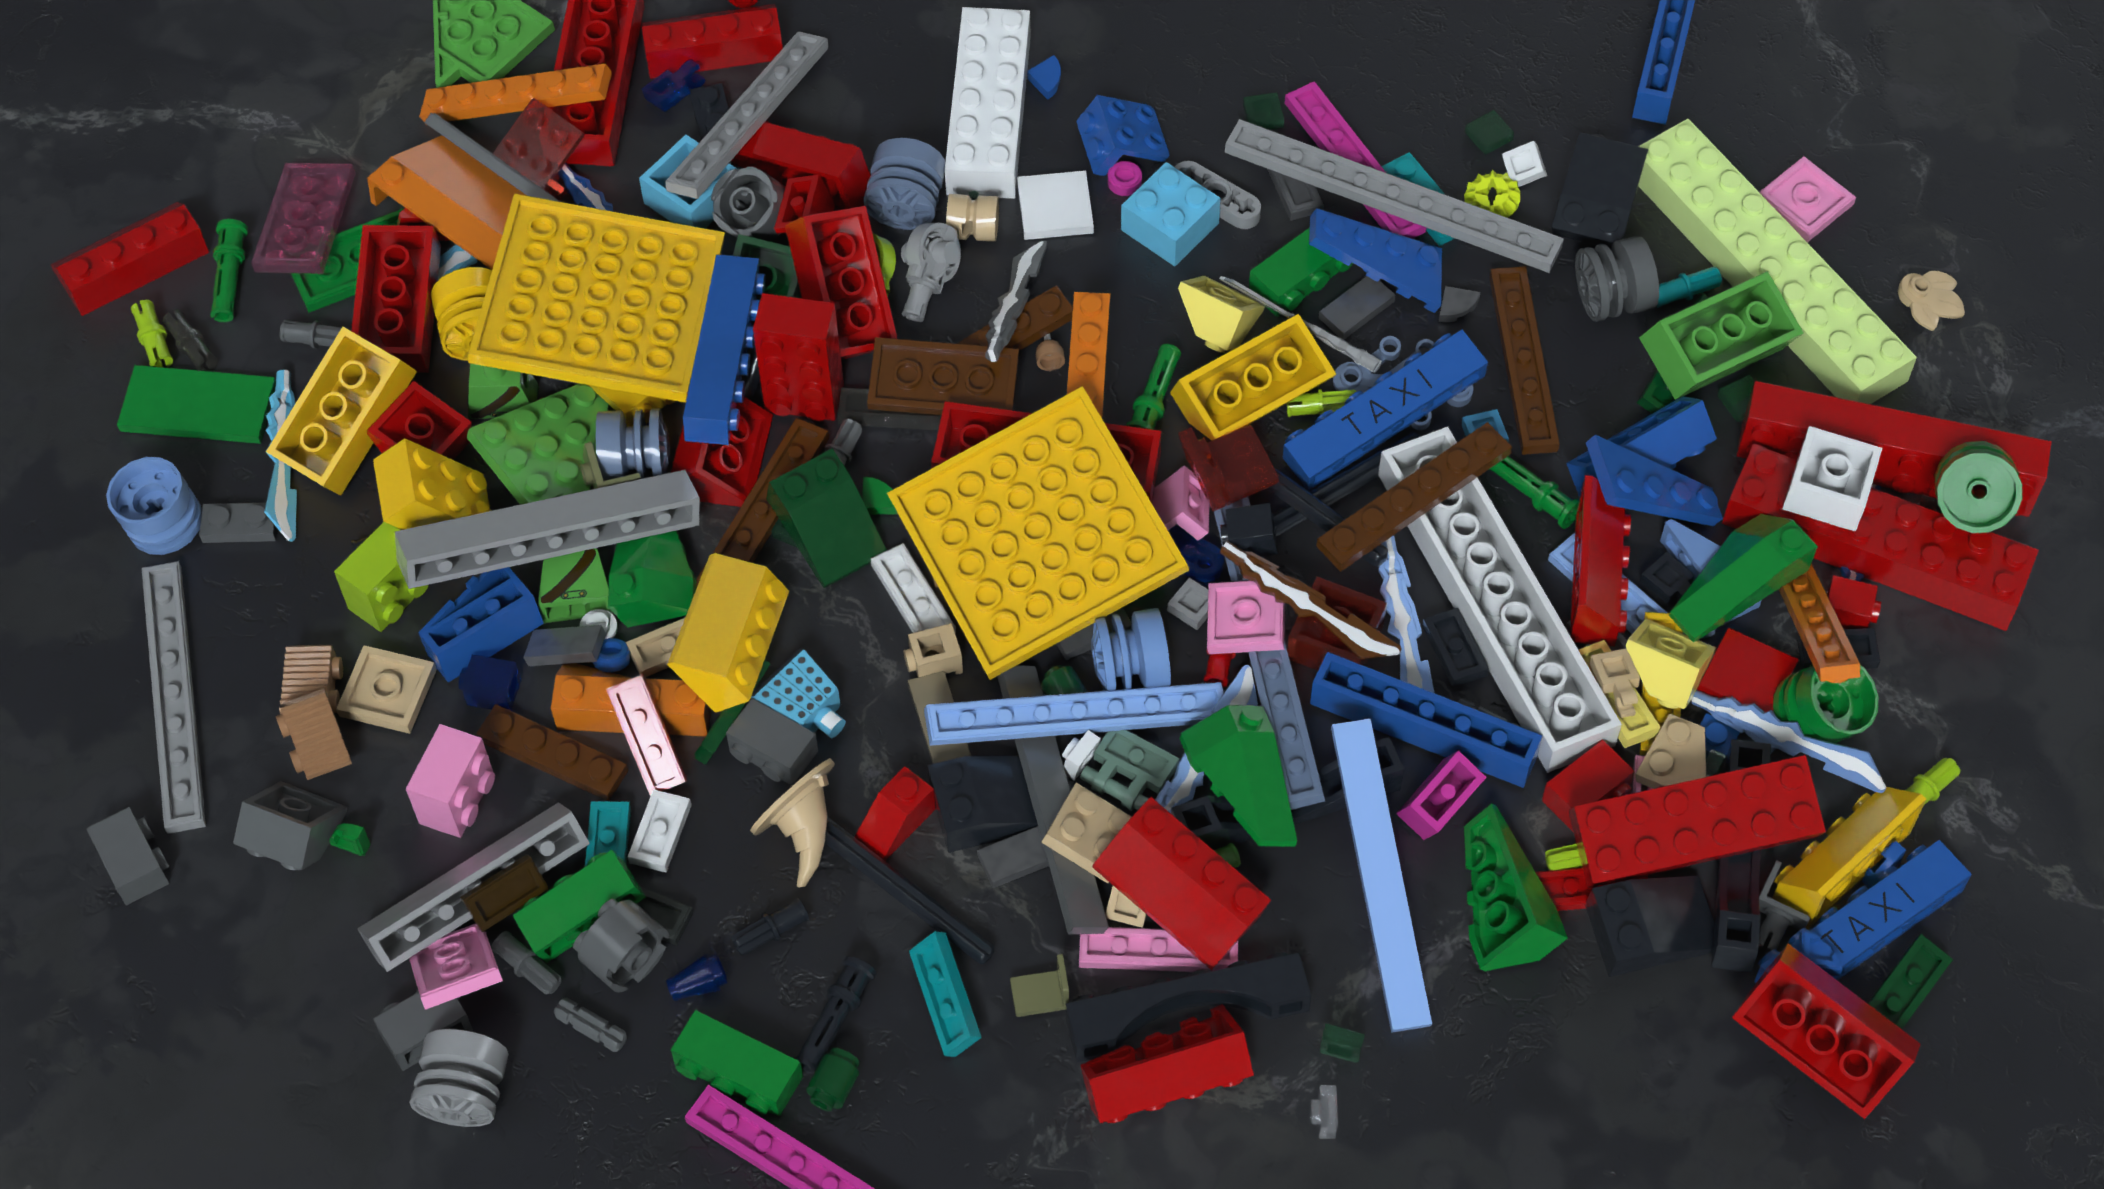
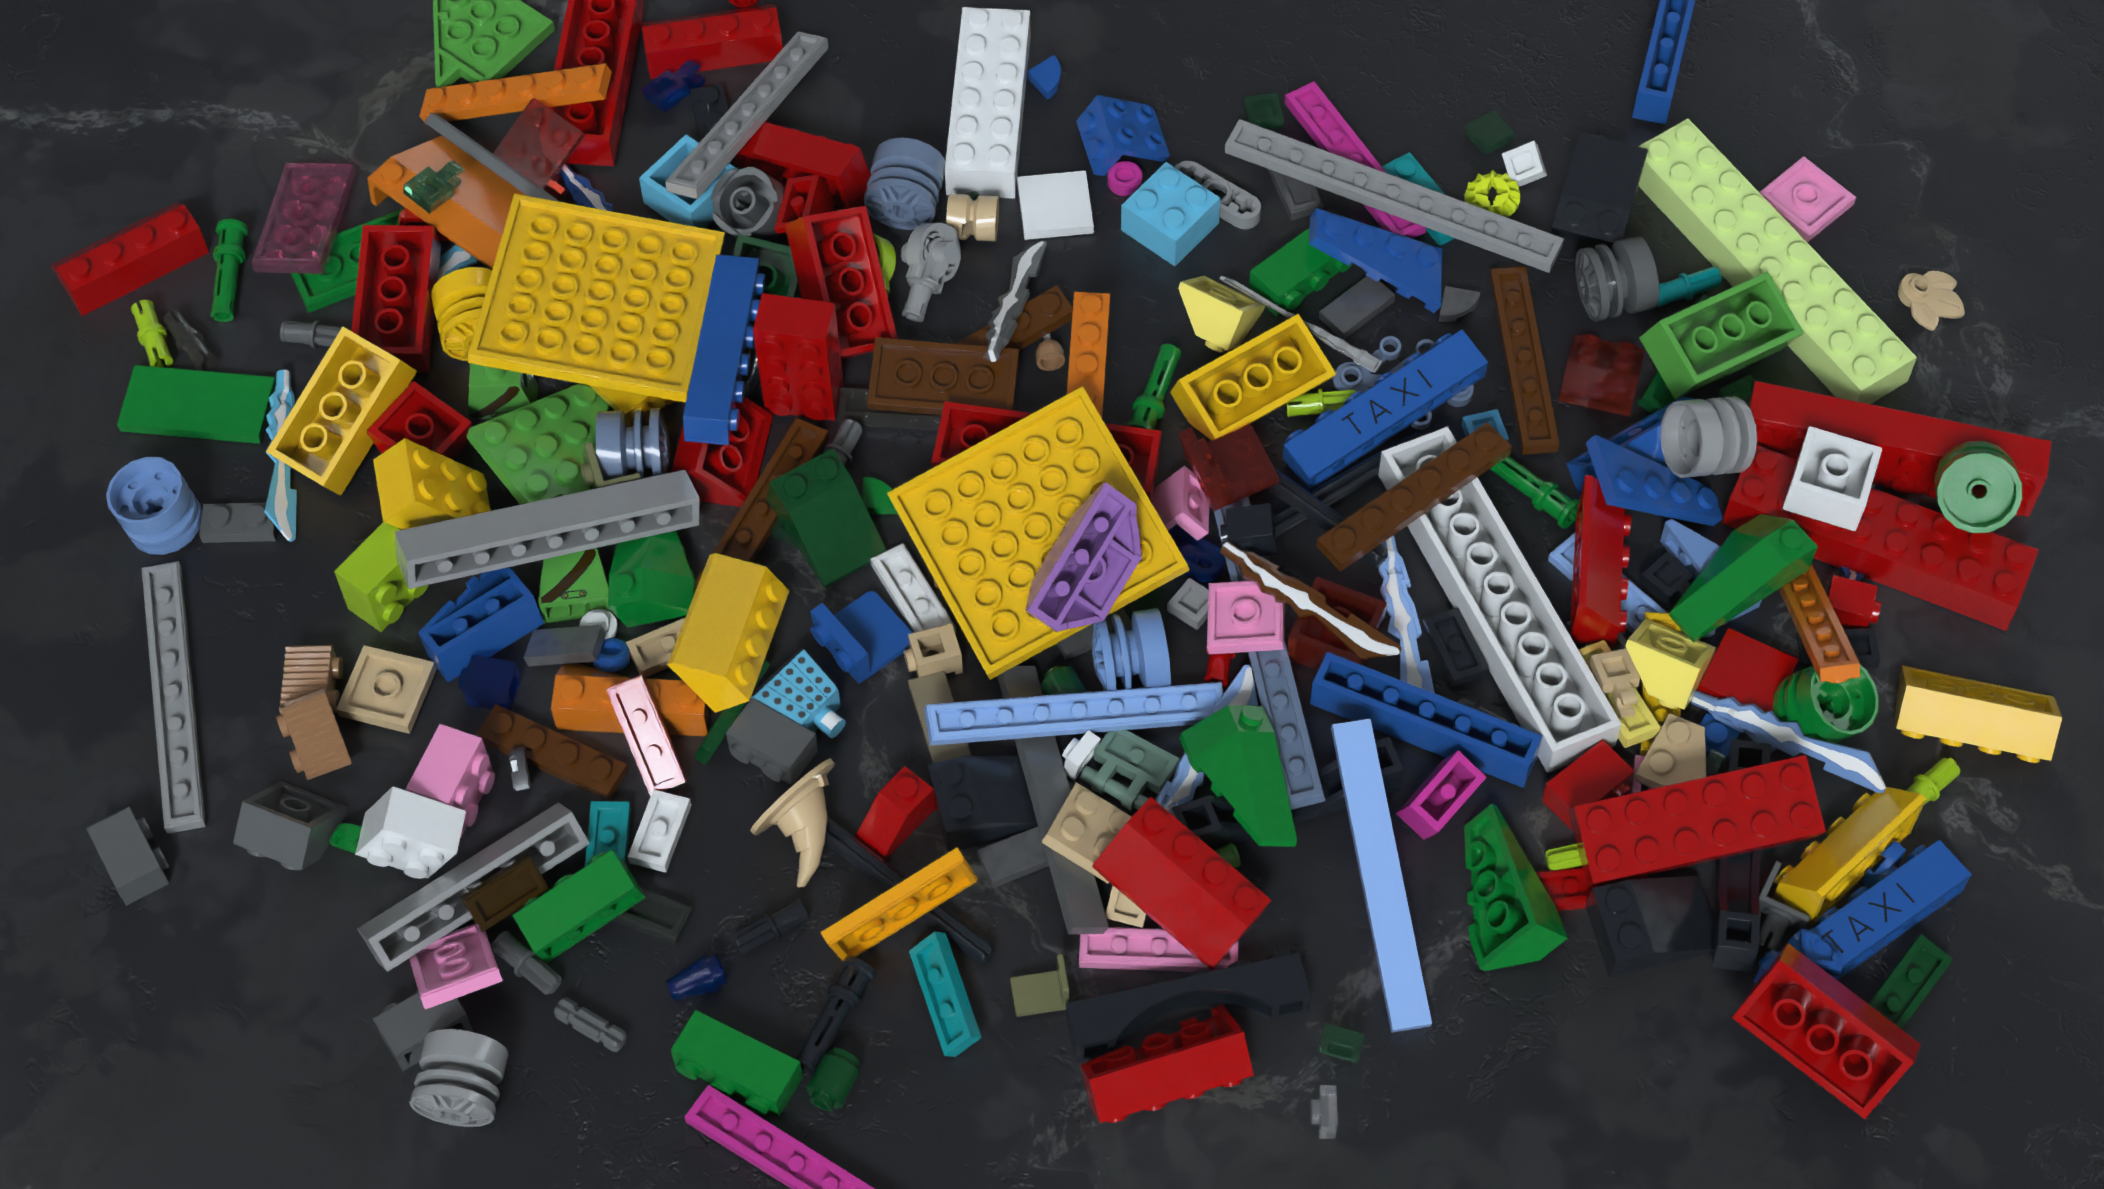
dark grey brick [573,899,669,993] -> none
none -> white brick [355,786,466,879]
none -> clear green plate [403,160,464,214]
none -> flat silver tile [509,747,531,791]
none -> blue bracket [810,591,913,684]
none -> light orange tile [820,847,978,961]
none -> medium lavender wedge [1025,482,1141,632]
none -> clear red bracket [1559,334,1644,416]
none -> light grey wheel [1660,396,1757,478]
none -> yellow slope [1894,665,2062,763]

